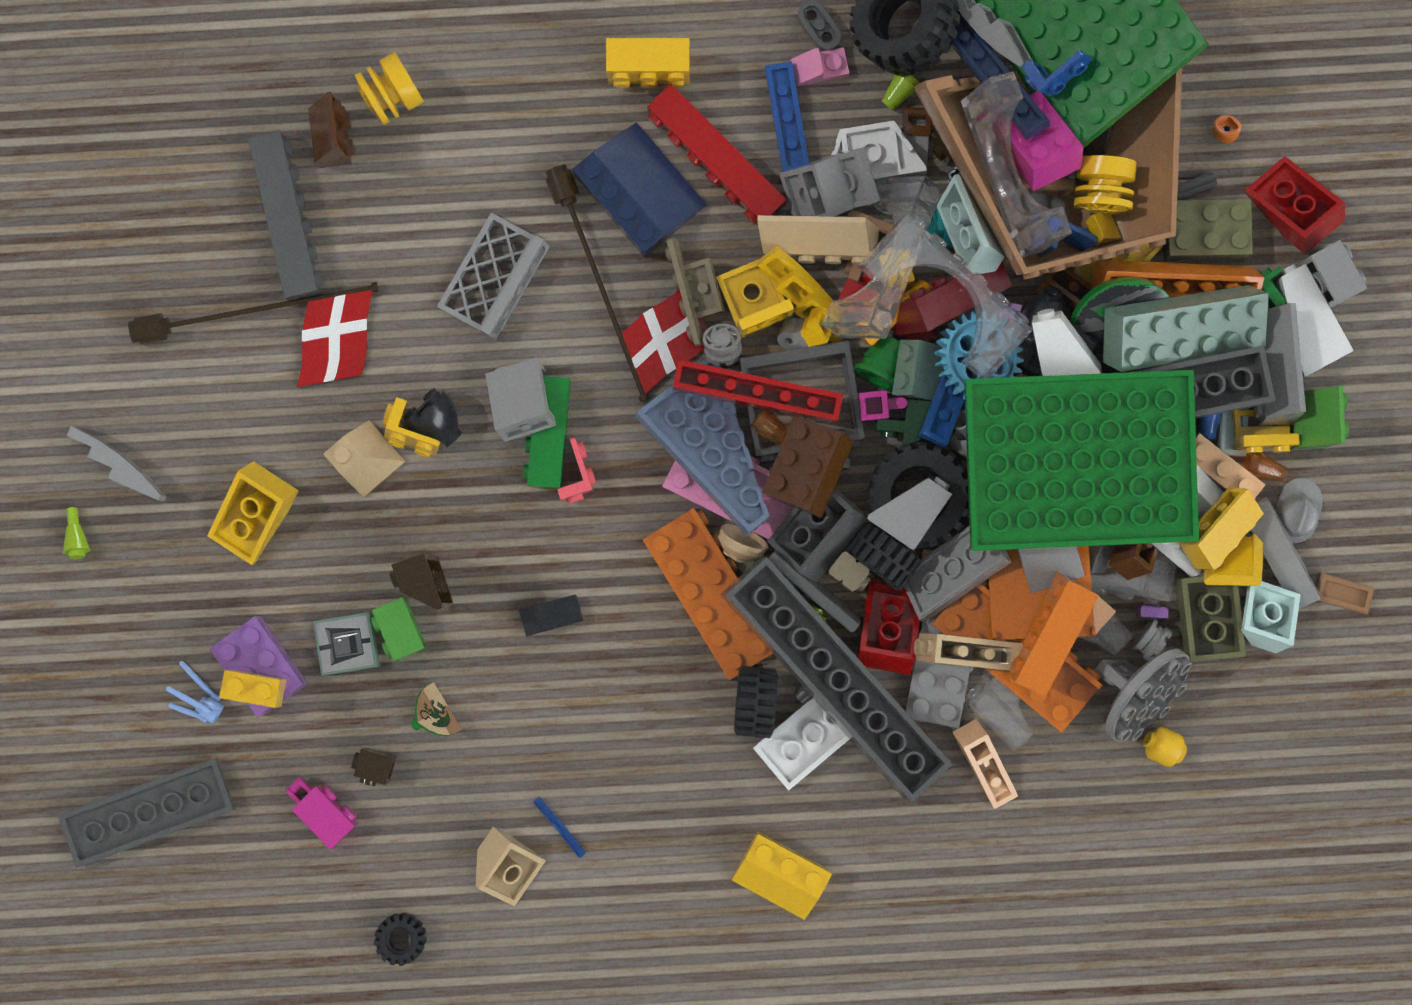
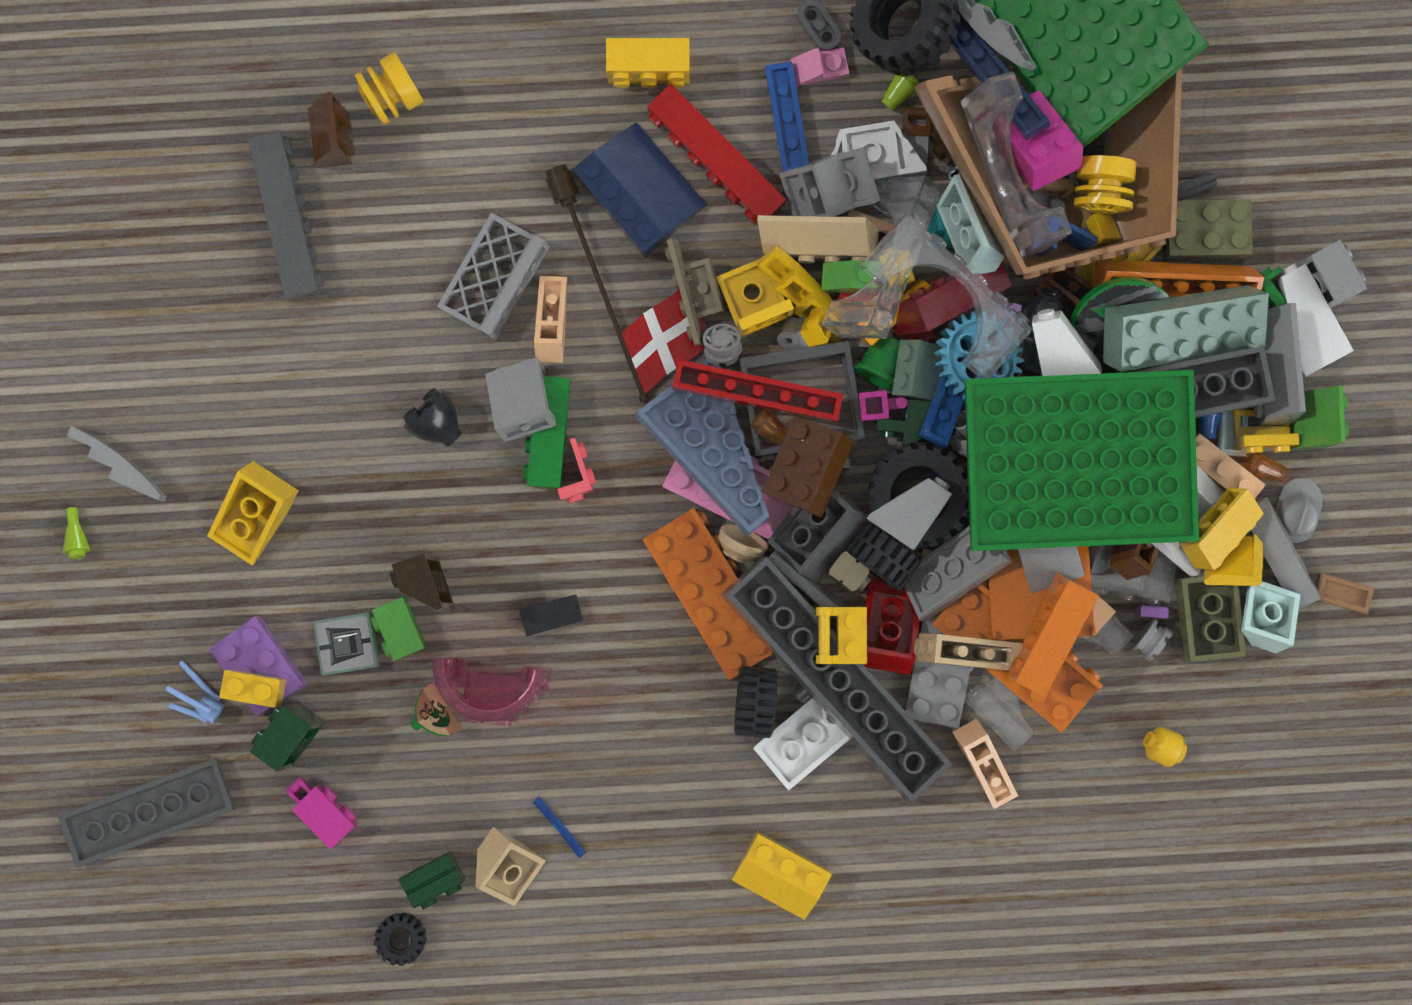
flag [128,282,379,388] -> none
tan slope [323,420,406,497] -> none
dark brown brick [351,747,397,786] -> none
yellow bracket [383,397,440,458] -> none
blue bracket [1021,50,1093,97] -> none
light grey bracket [1096,649,1192,742] -> none
orange tile [1212,115,1241,143] -> none
red slope [1245,156,1345,255] -> none
none -> dark green brick [250,702,325,772]
none -> dark green brick [399,850,466,910]
none -> clear pink piece [432,657,552,726]
none -> light nougat slope [534,276,567,363]
none -> yellow plate [816,607,867,664]
none -> bright green slope [821,260,881,295]

